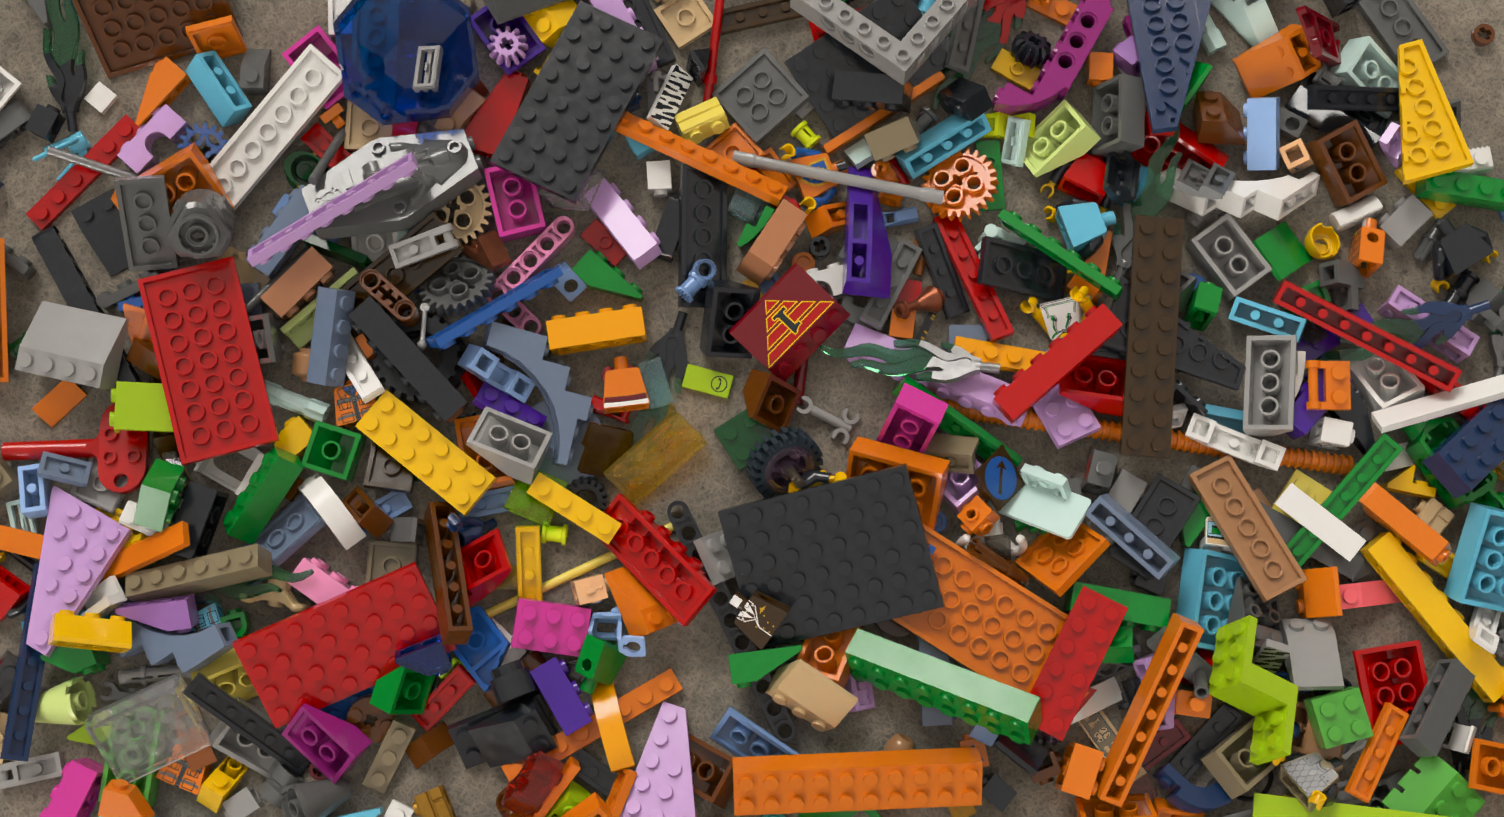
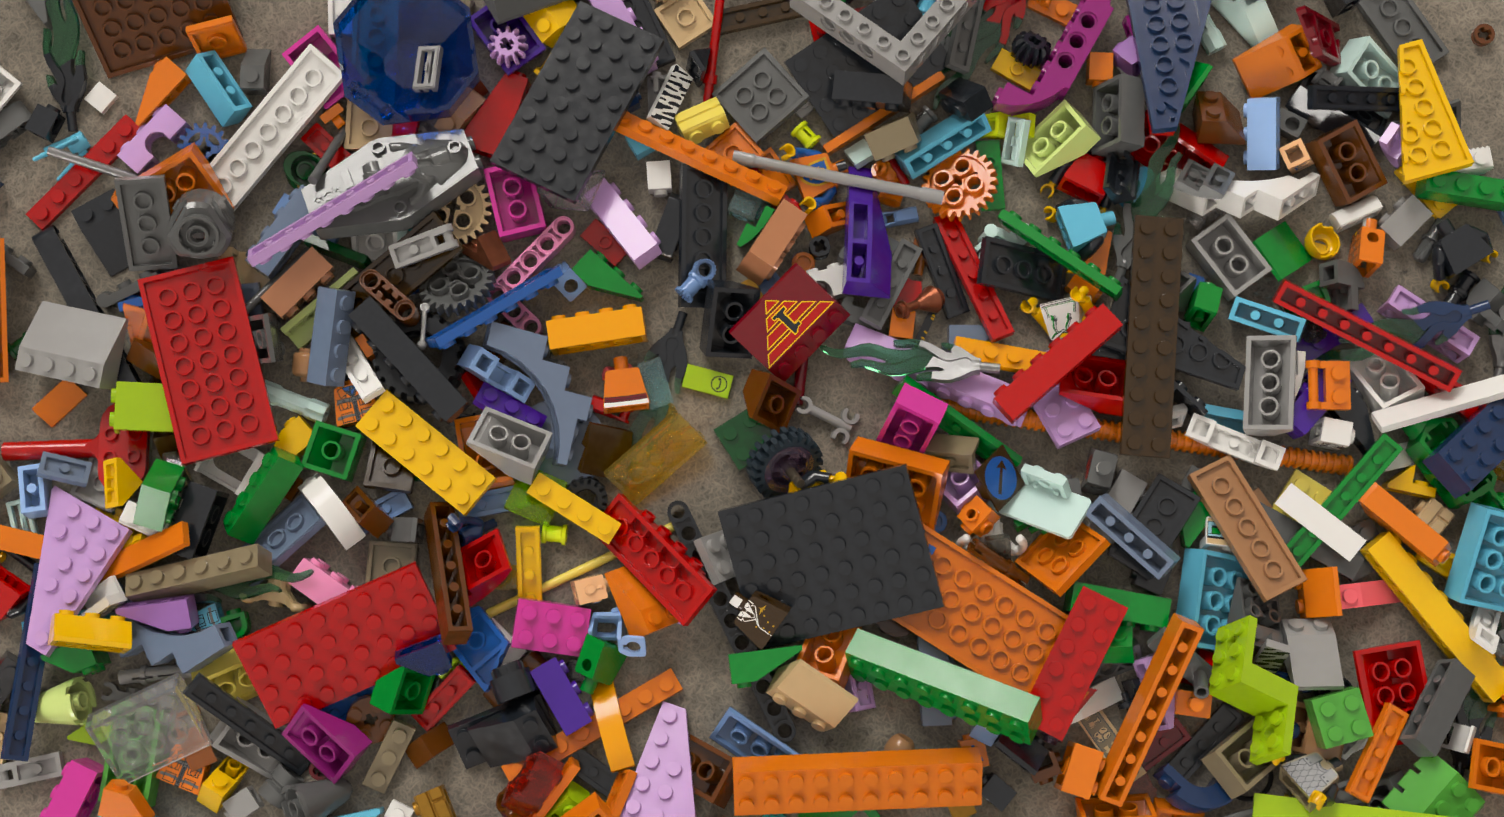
none -> yellow slope [103,457,143,509]

